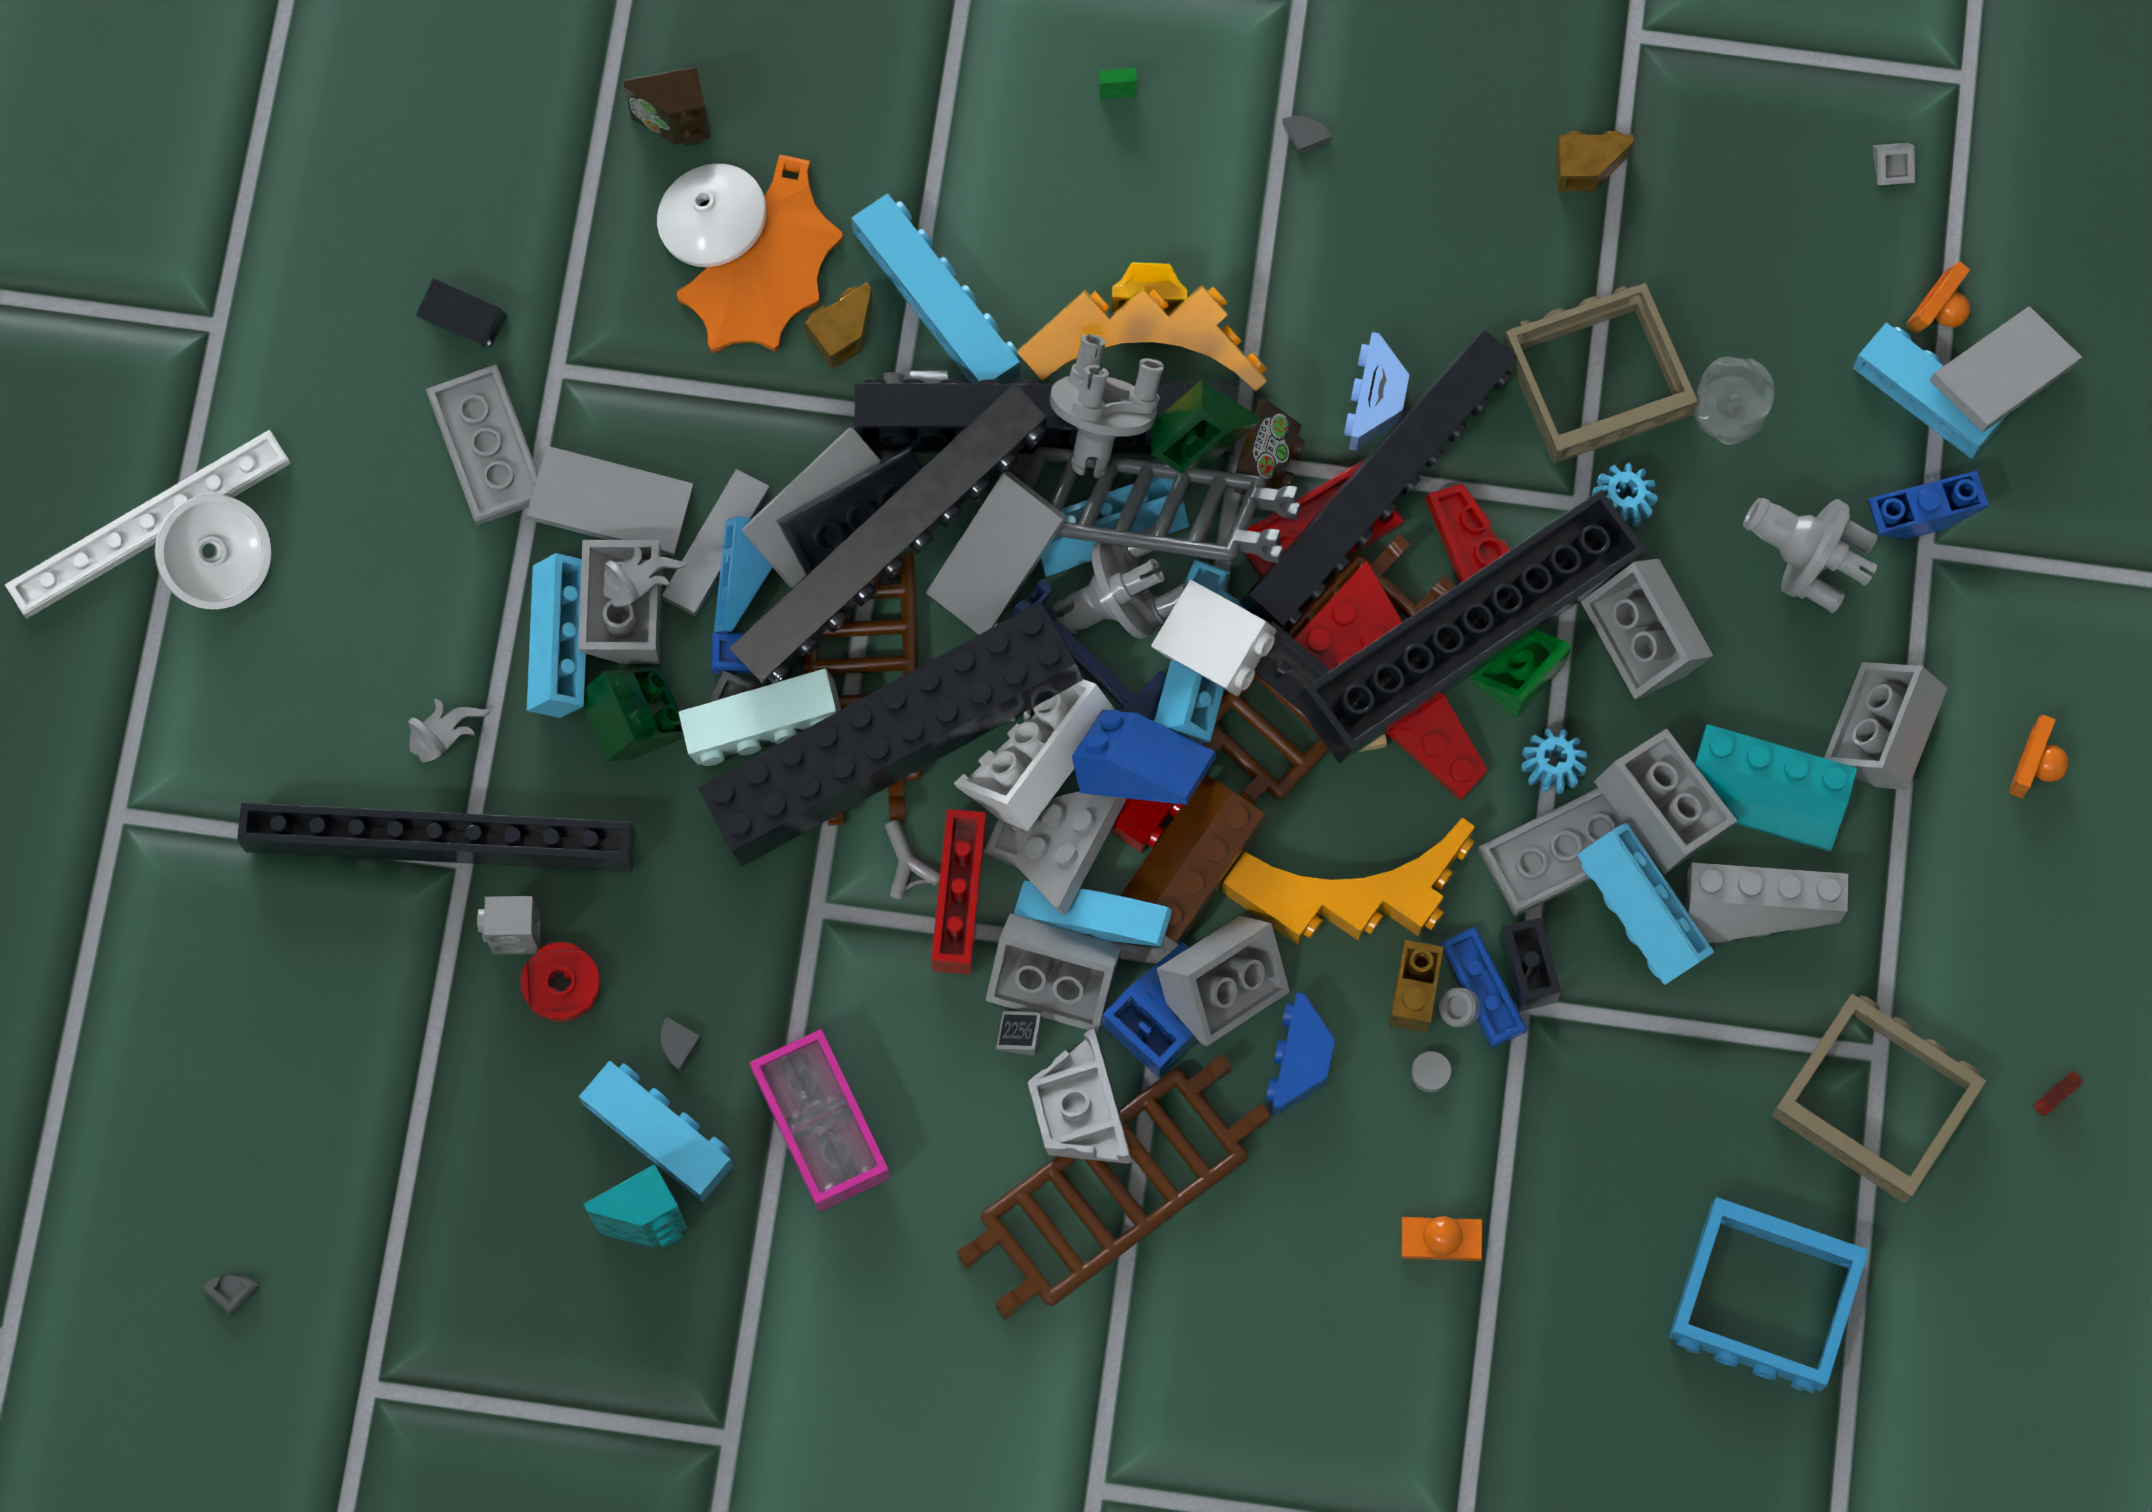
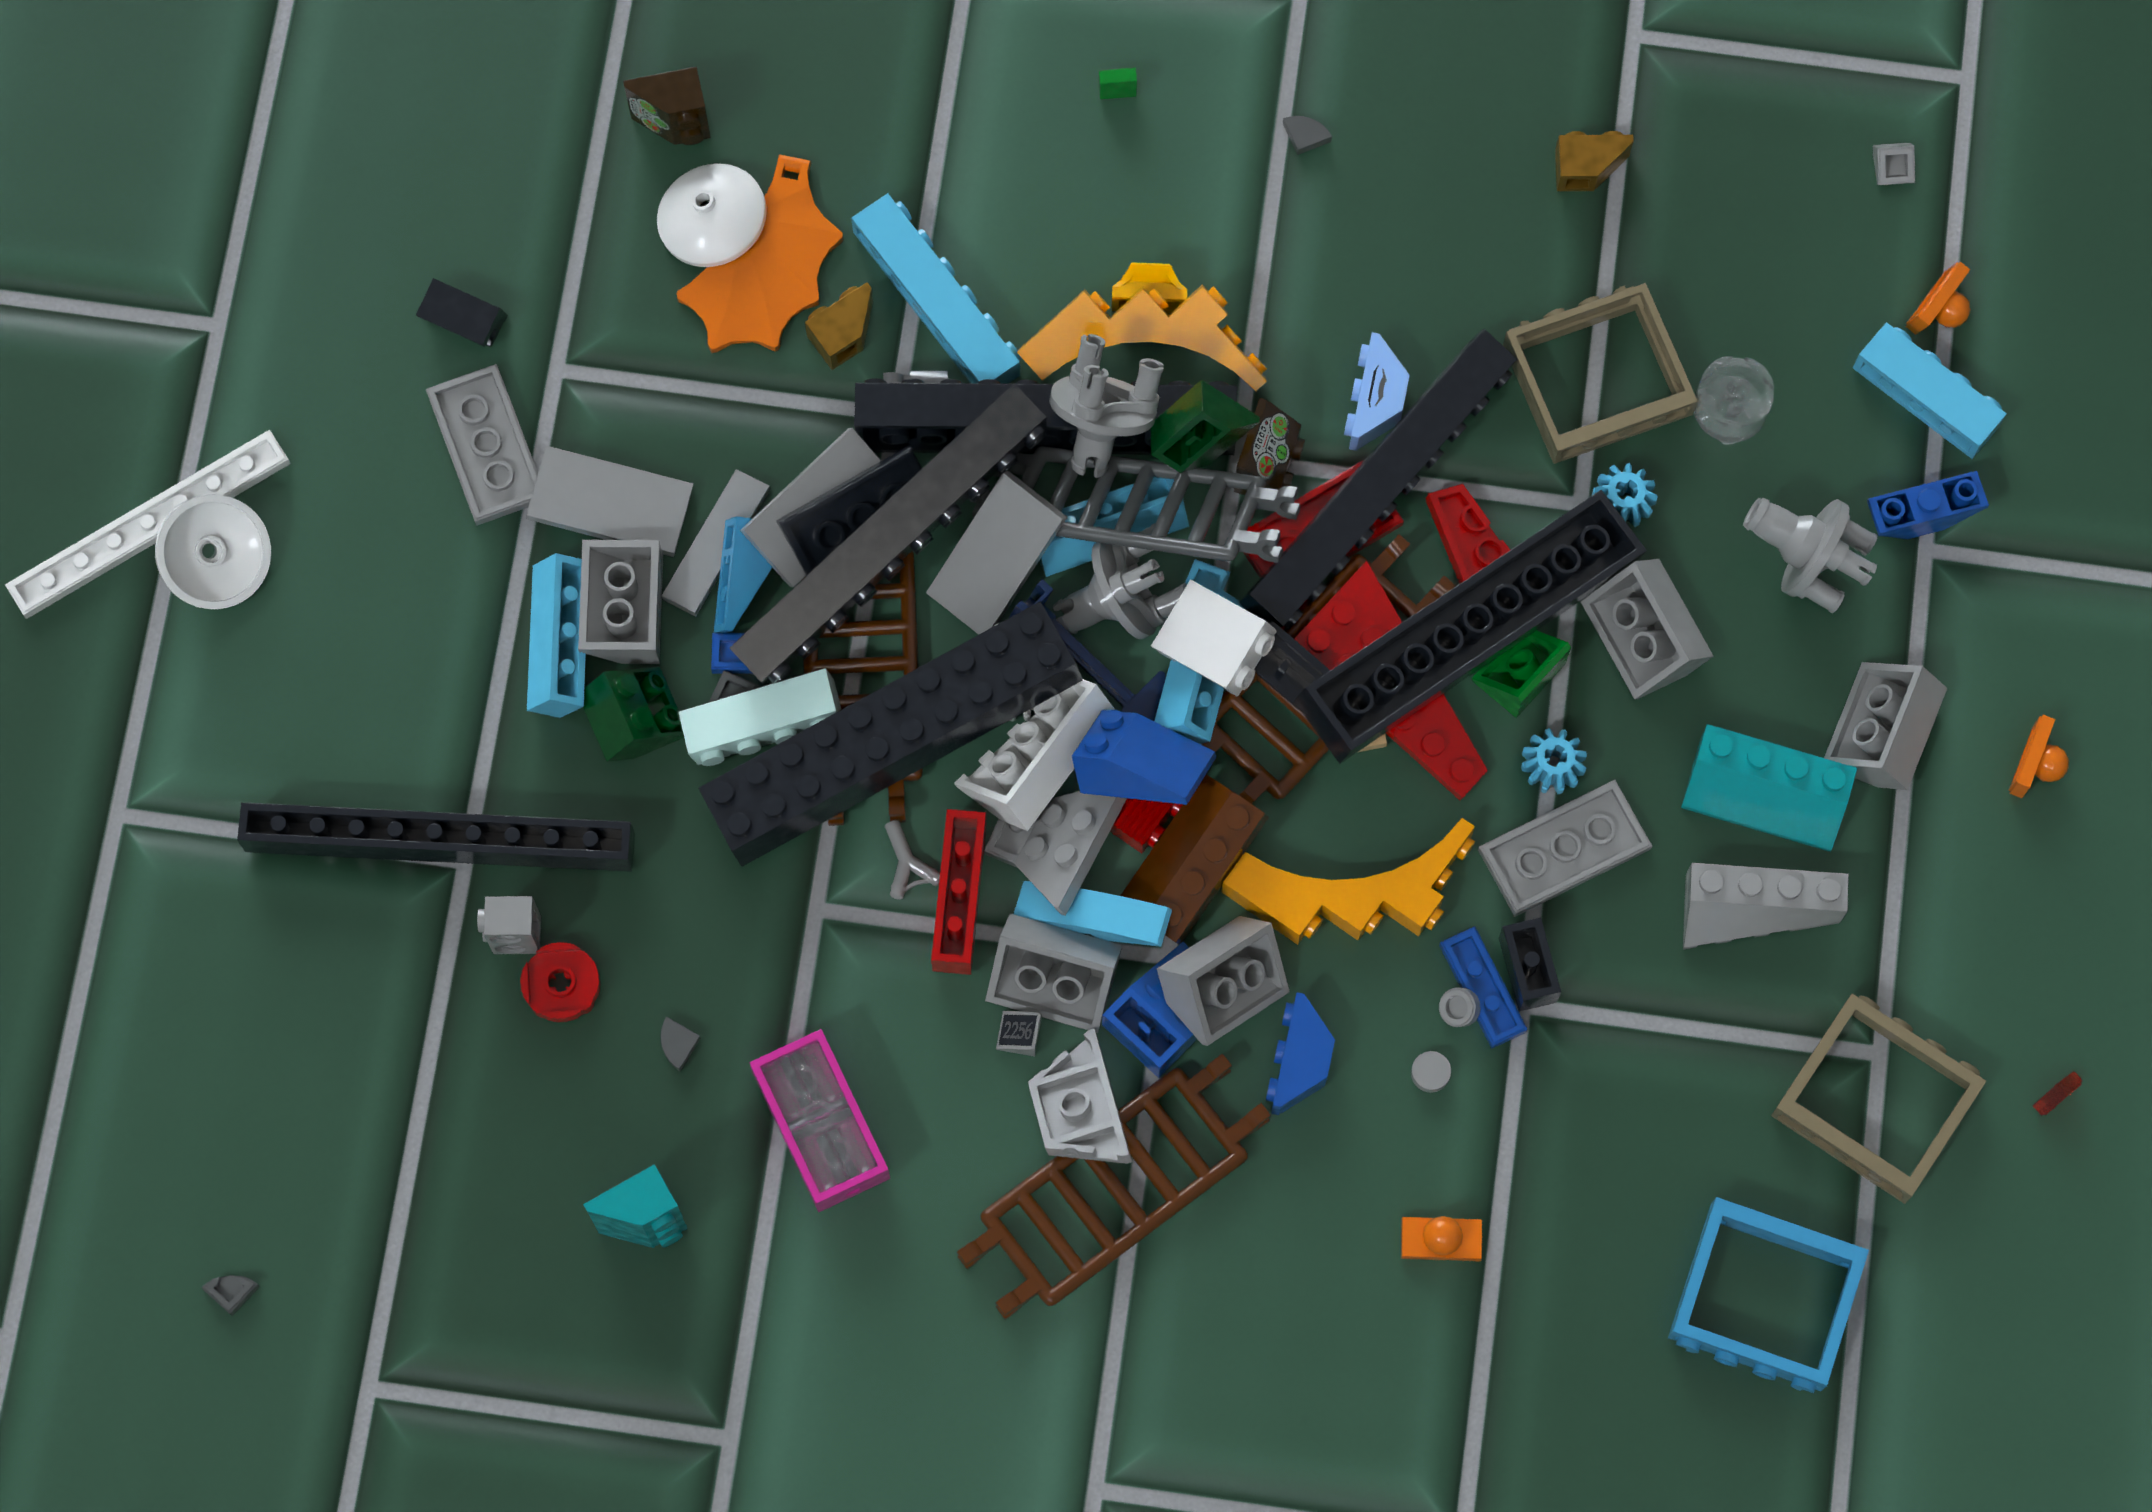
light grey piece [407,699,490,763] -> none
medium azure brick [579,1061,733,1202] -> none
light grey piece [603,545,687,608] -> none
pearl gold slope [1388,940,1444,1033] -> none
medium azure brick [1577,822,1714,985] -> none
light grey slope [1594,728,1737,875] -> none
light grey tile [1929,306,2082,433] -> none

